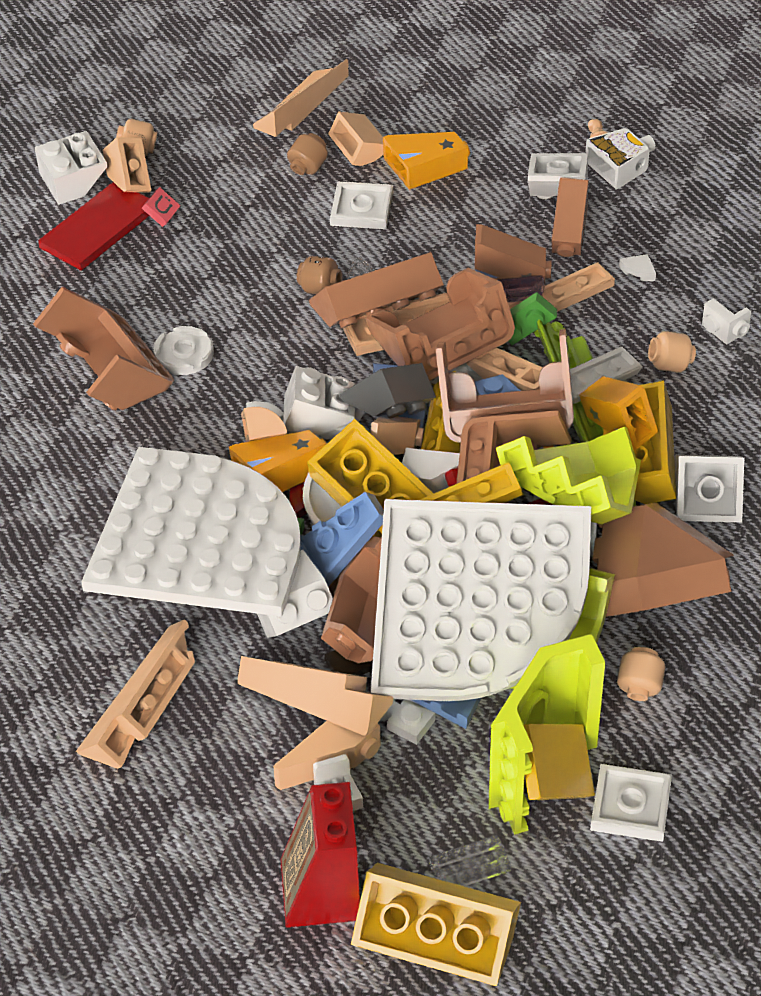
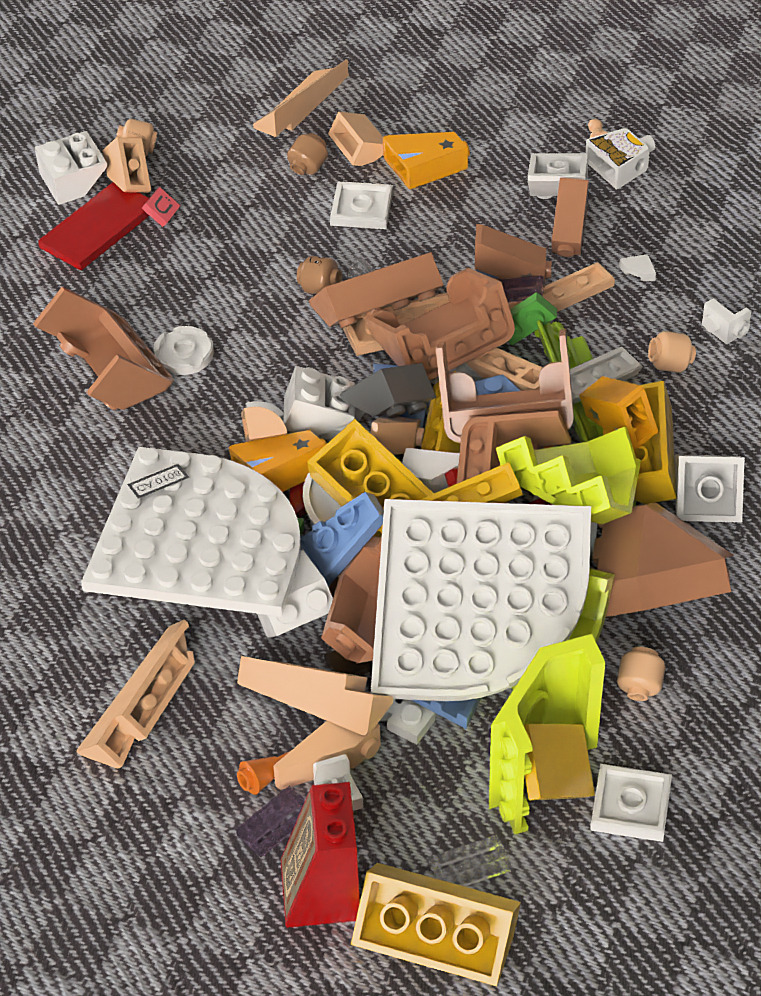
none -> clear sticker [127,464,189,499]
none -> clear purple tile [236,785,305,858]
none -> orange cone [237,751,290,795]

